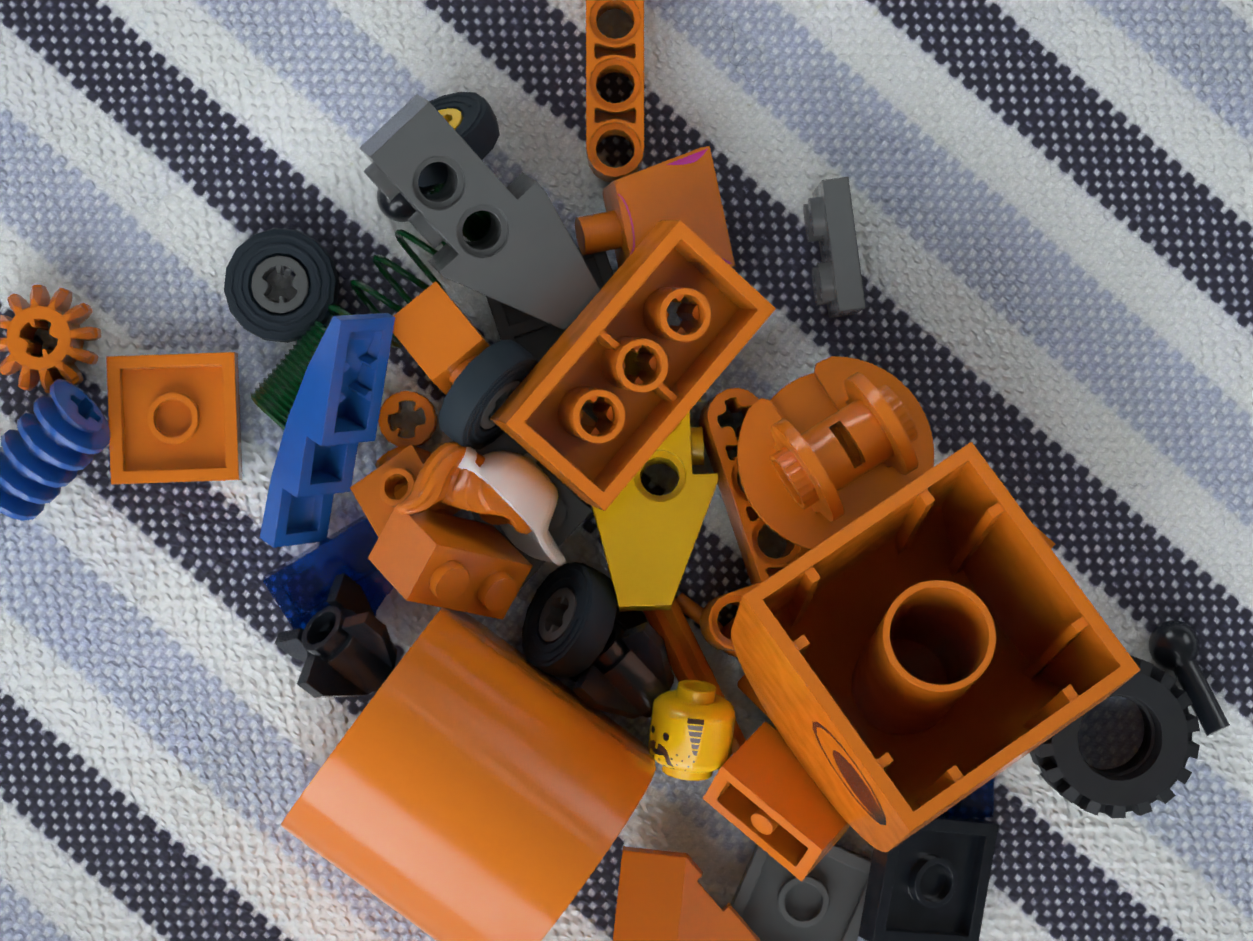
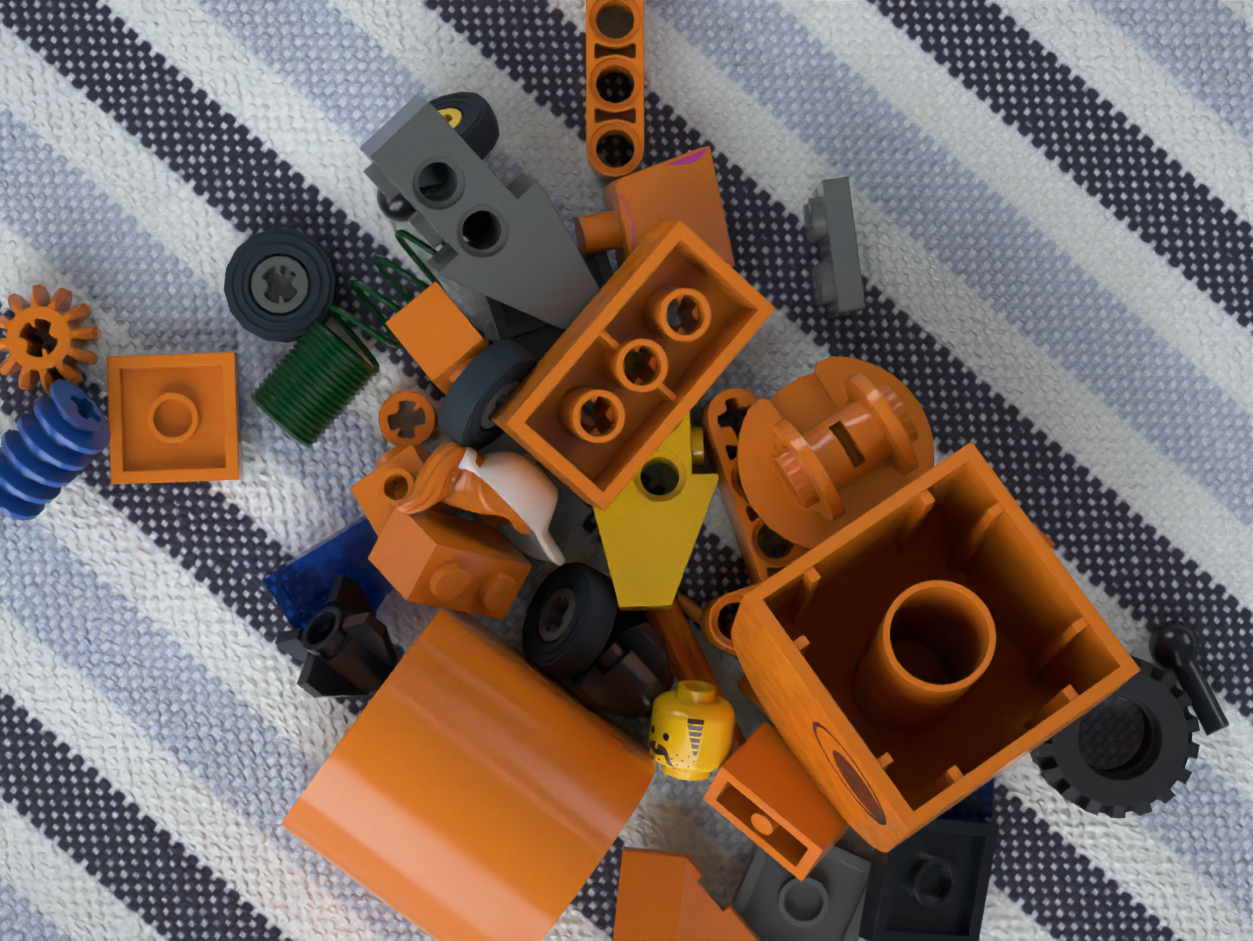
blue slope [259,313,395,548] -> none

